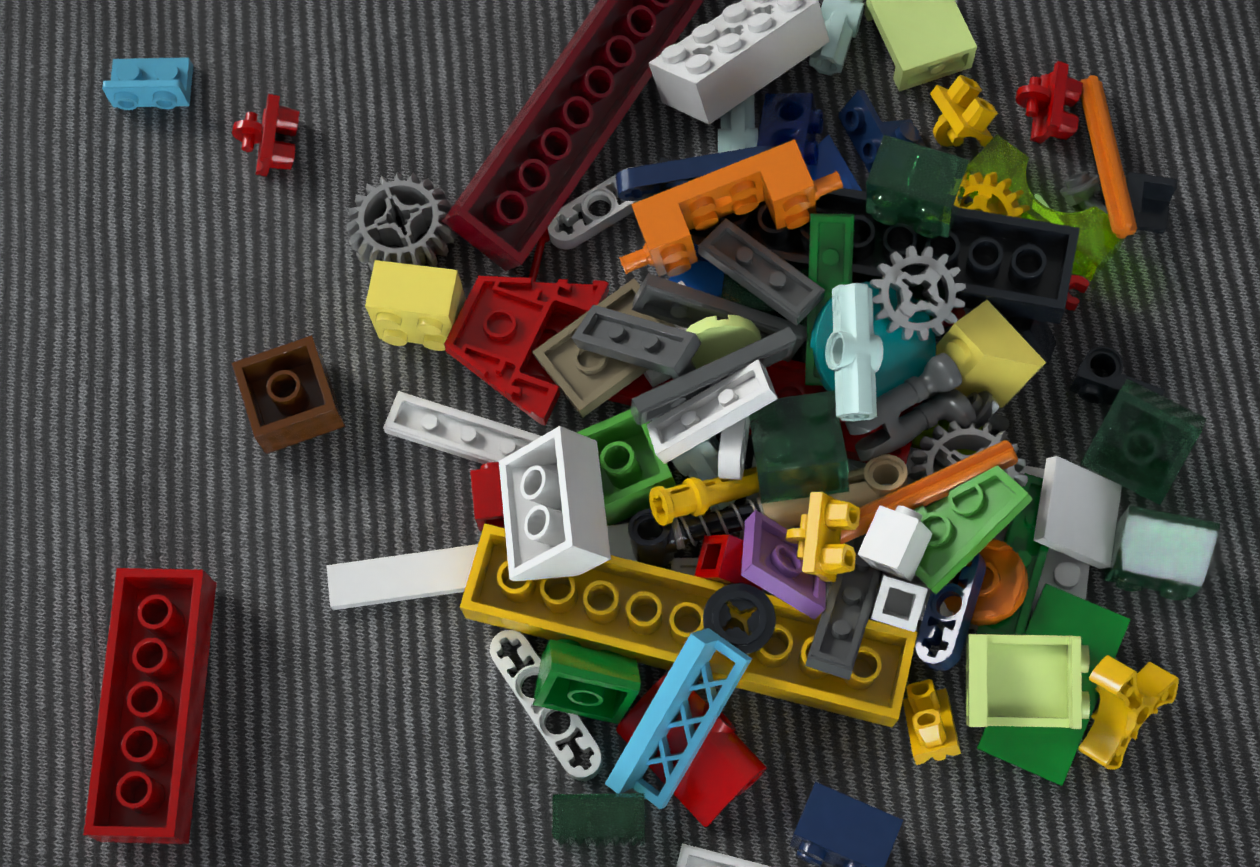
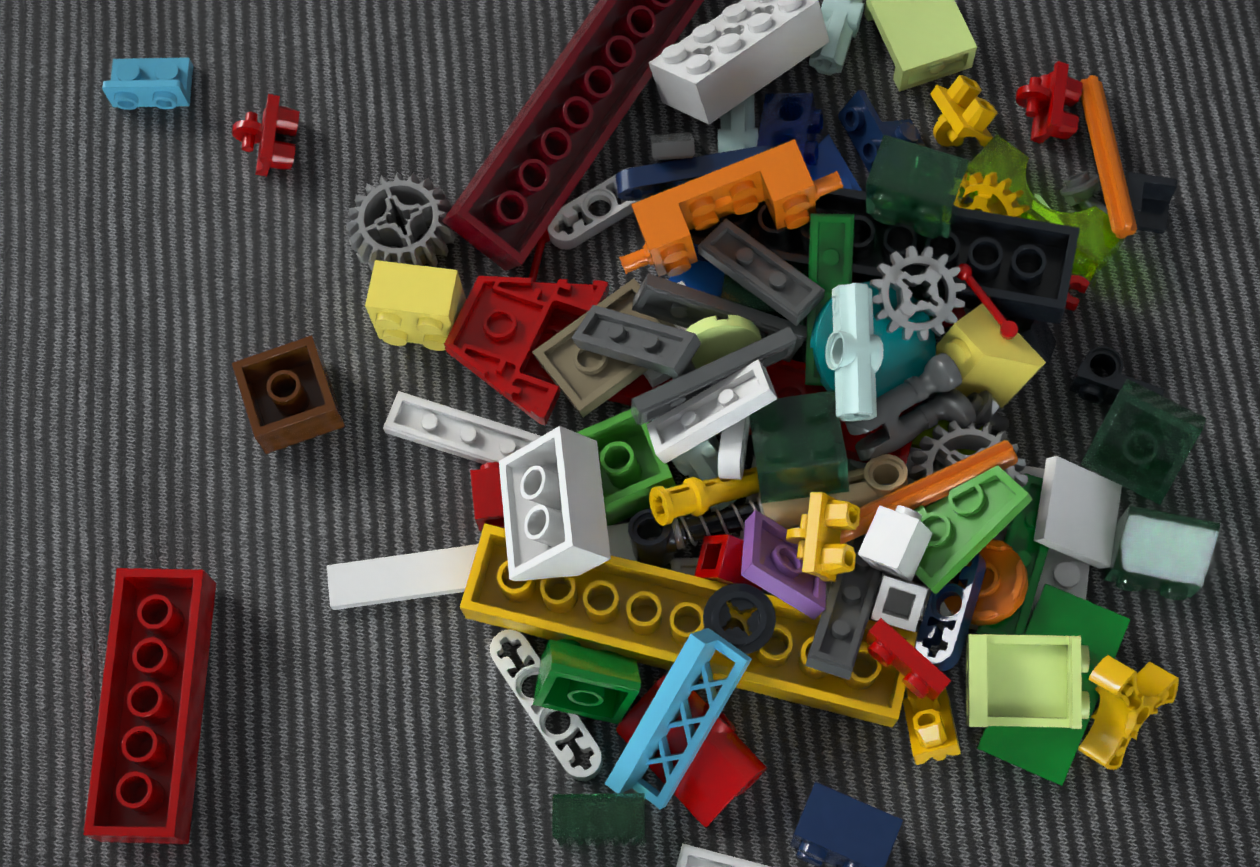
none -> dark grey tile [651,132,695,160]
none -> red plate [865,618,951,702]
none -> red hinge [956,263,1018,339]

